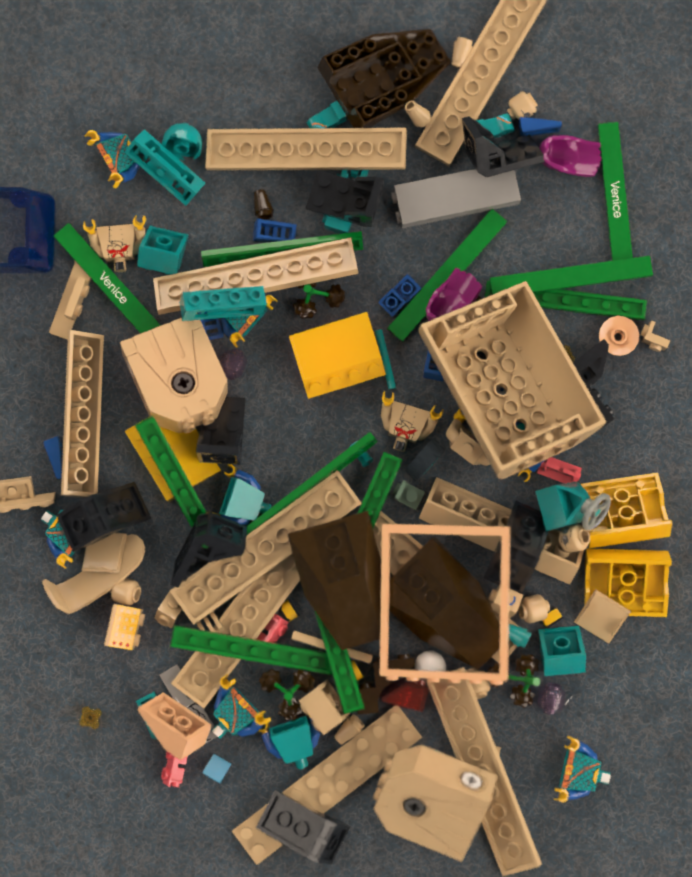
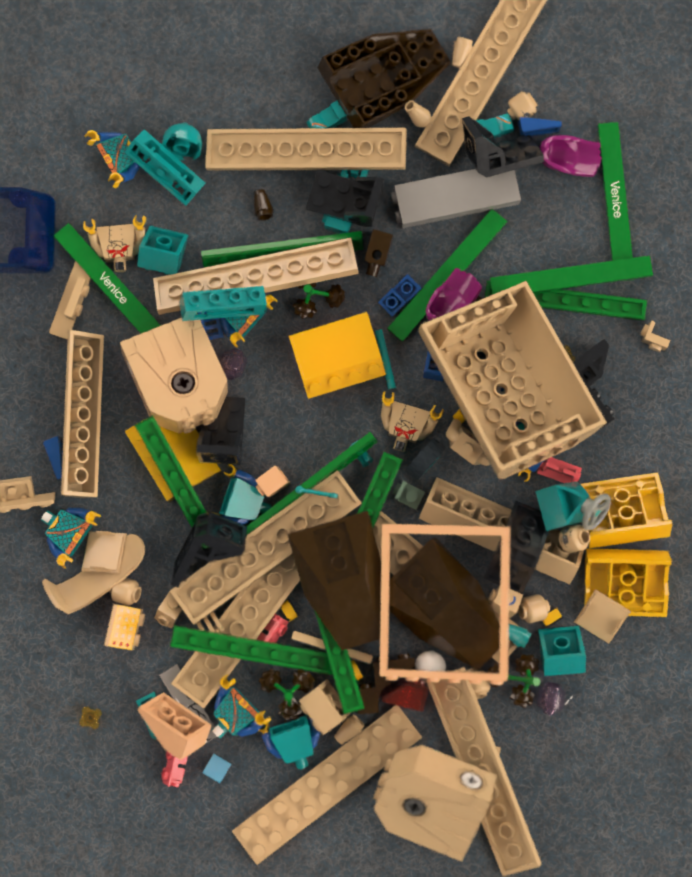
black bracket [57,482,151,552] -> none
blue slope [253,218,297,243] -> none
black bracket [256,790,350,864] -> none
torso [554,736,610,802] -> none
light nougat dish [599,316,639,356] -> none
none -> light nougat slope [255,465,291,497]
none -> teal hinge [295,486,338,499]
none -> dark brown torso [365,229,394,277]

